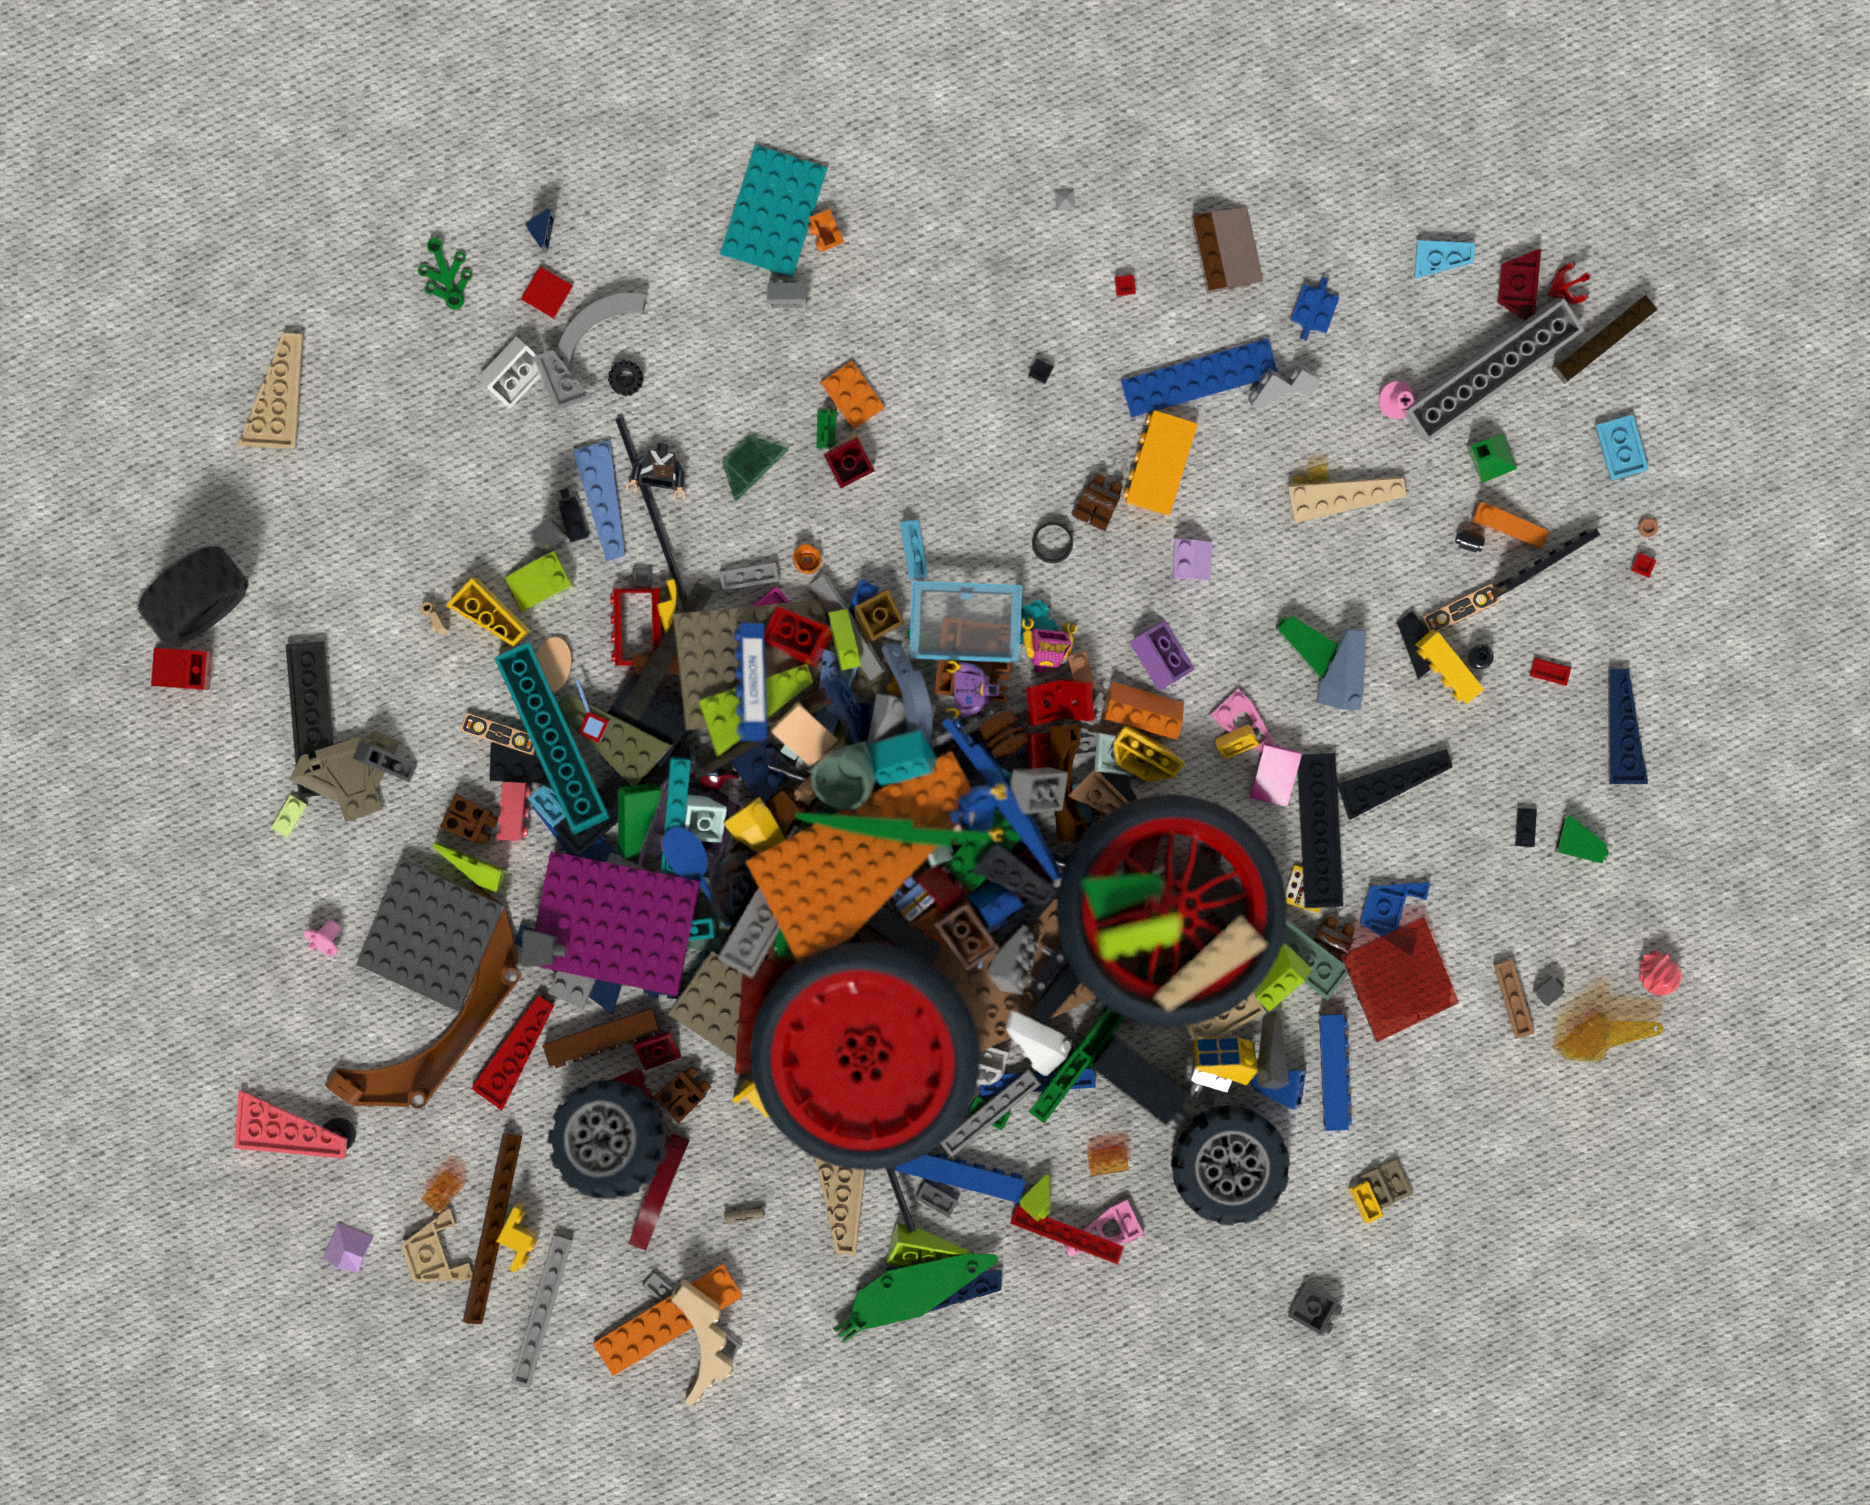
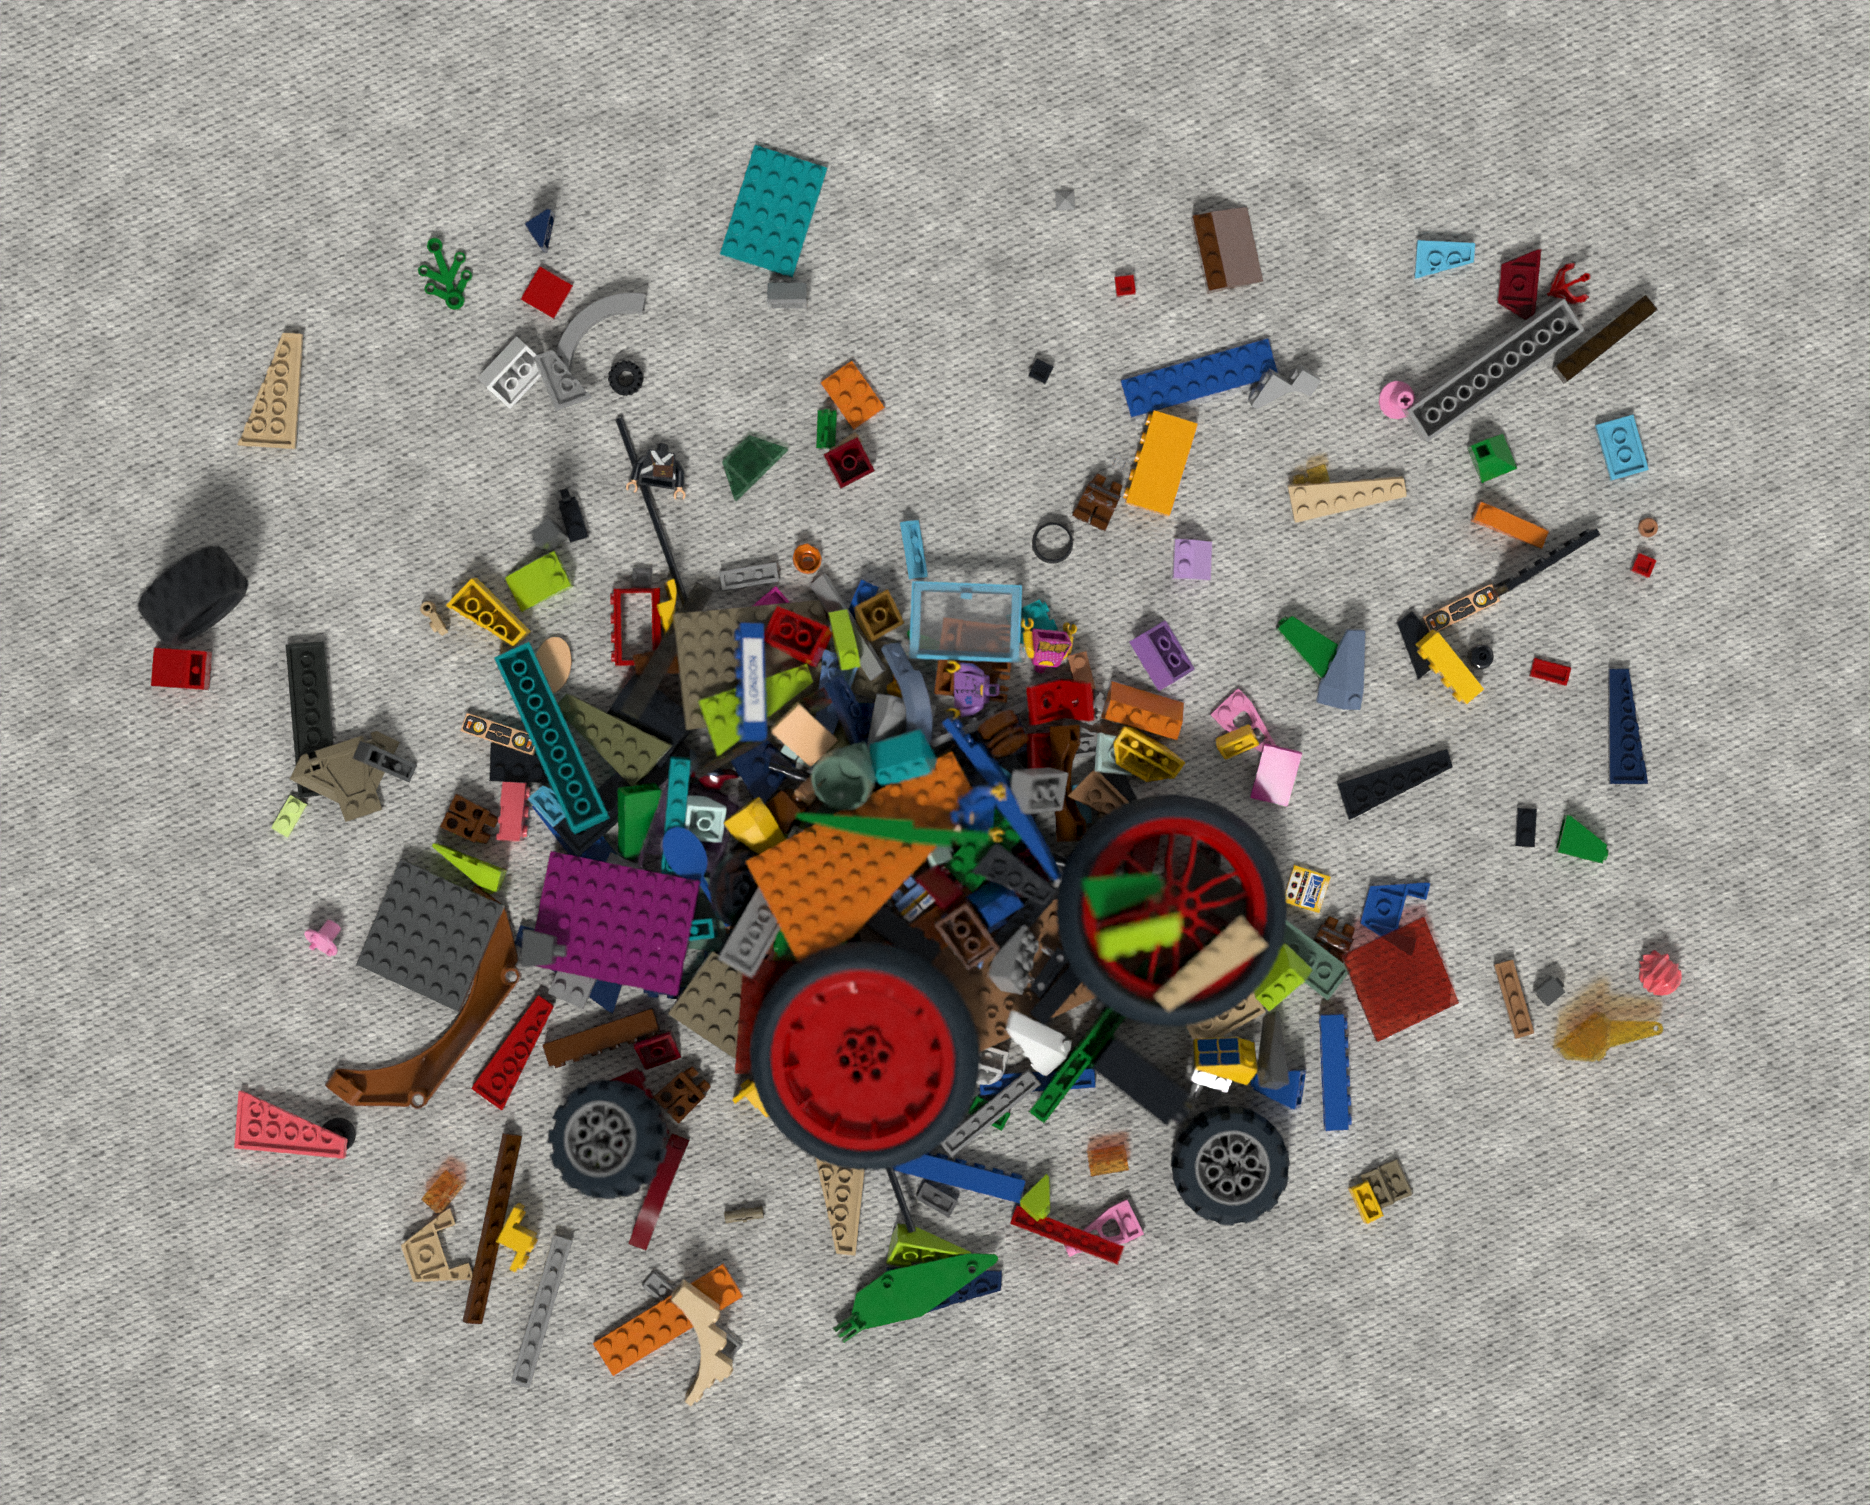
lavender slope [323,1223,373,1273] -> none
medium blue wing [573,440,625,561] -> none
piece [576,679,610,743] -> none
orange cylinder [808,209,845,253] -> none
dark grey plate [1288,1282,1343,1336] -> none
blue plate [1290,277,1340,341] -> none
black plate [1297,753,1343,908] -> none
black brick [1455,530,1485,553] -> none

